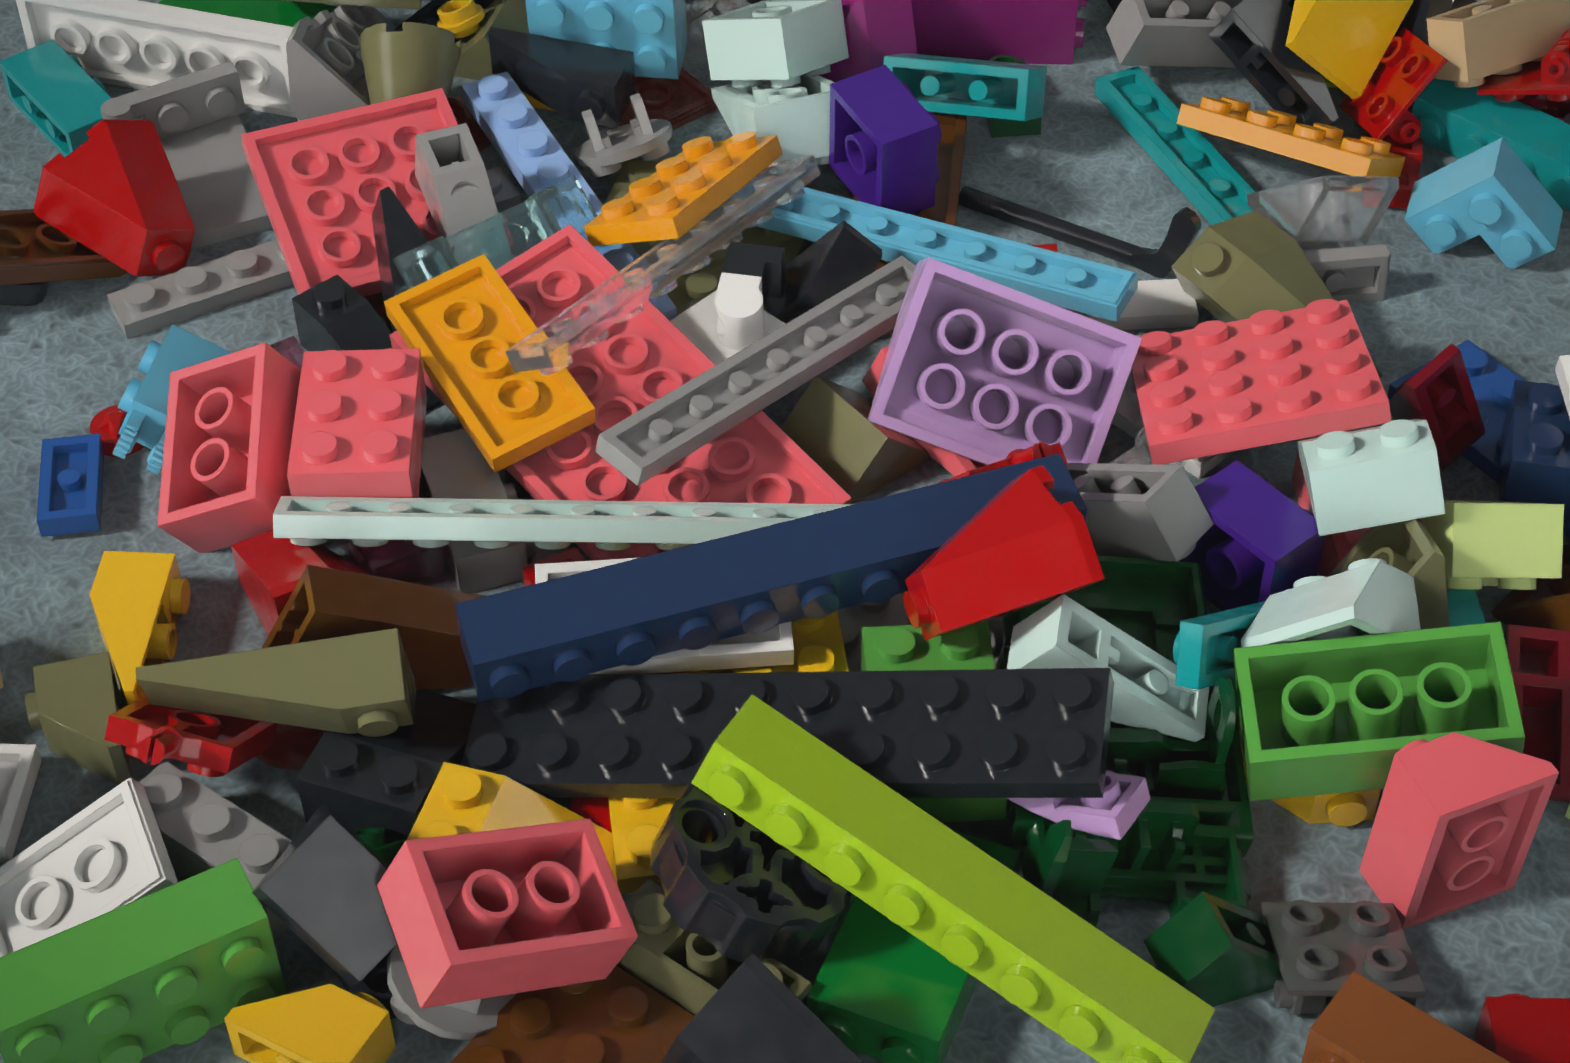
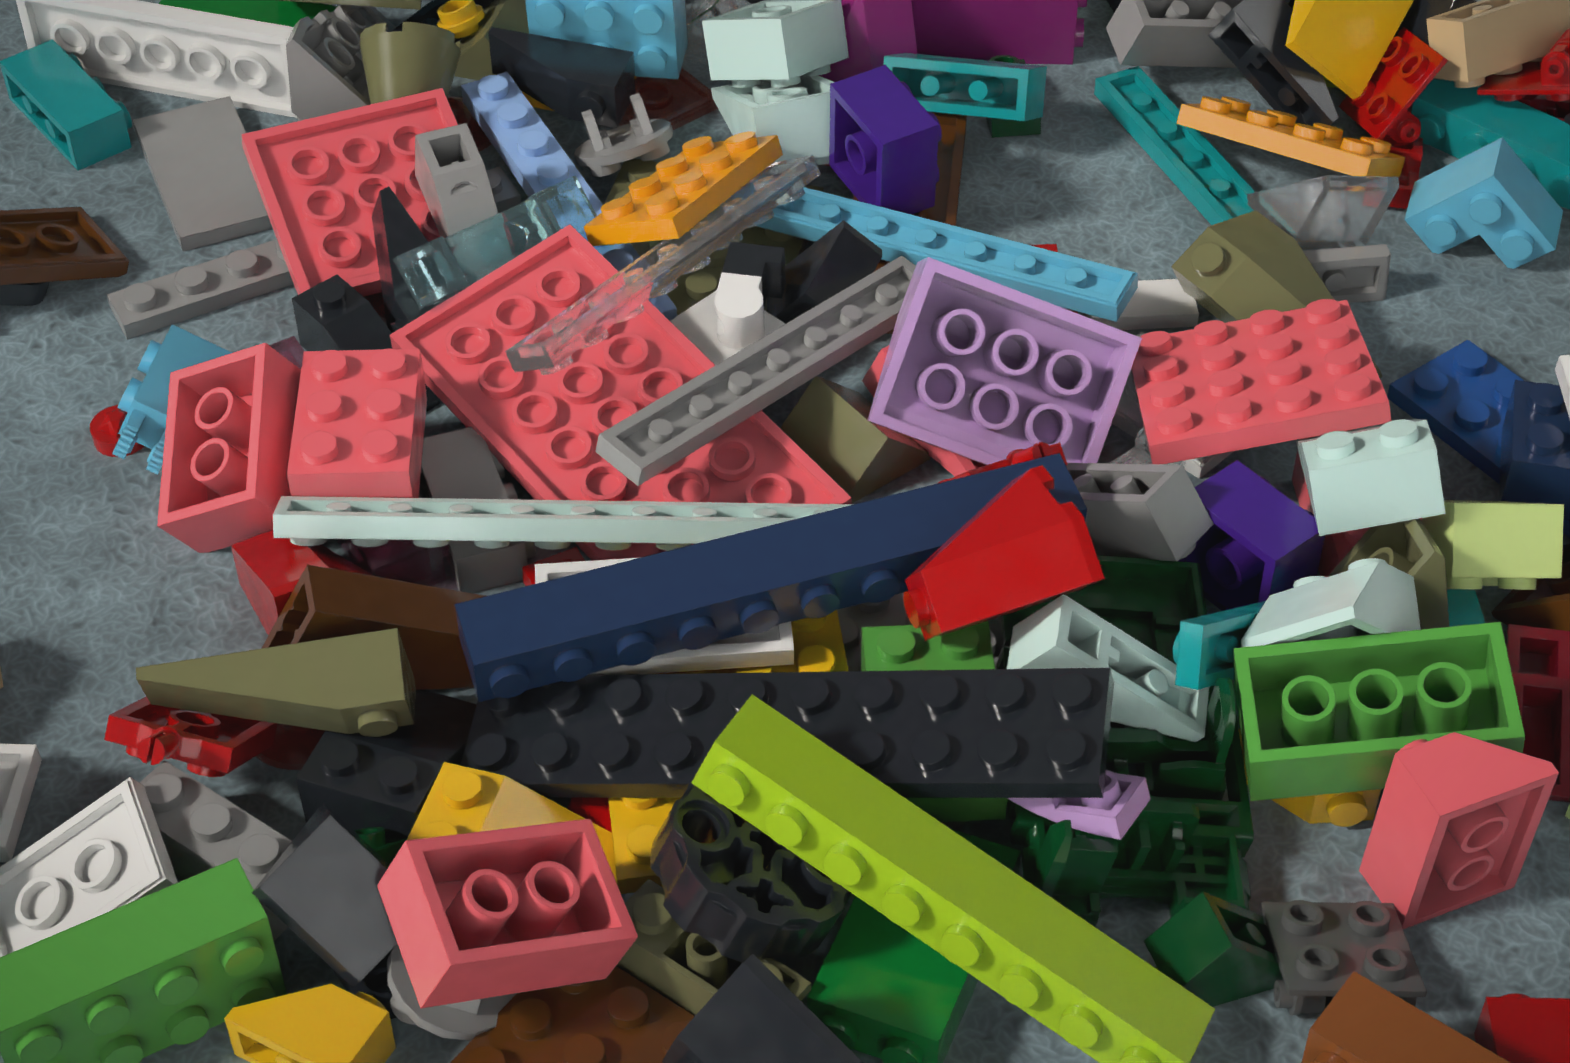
olive slope [25,651,131,785] -> none
red slope [33,119,195,277] -> none
blue plate [36,434,104,537] -> none
yellow slope [89,551,191,706] -> none
light grey plate [101,61,246,140] -> none
light orange plate [384,254,597,473] -> none
black piece [958,186,1202,277] -> none
dark red slope [1389,343,1486,470] -> none

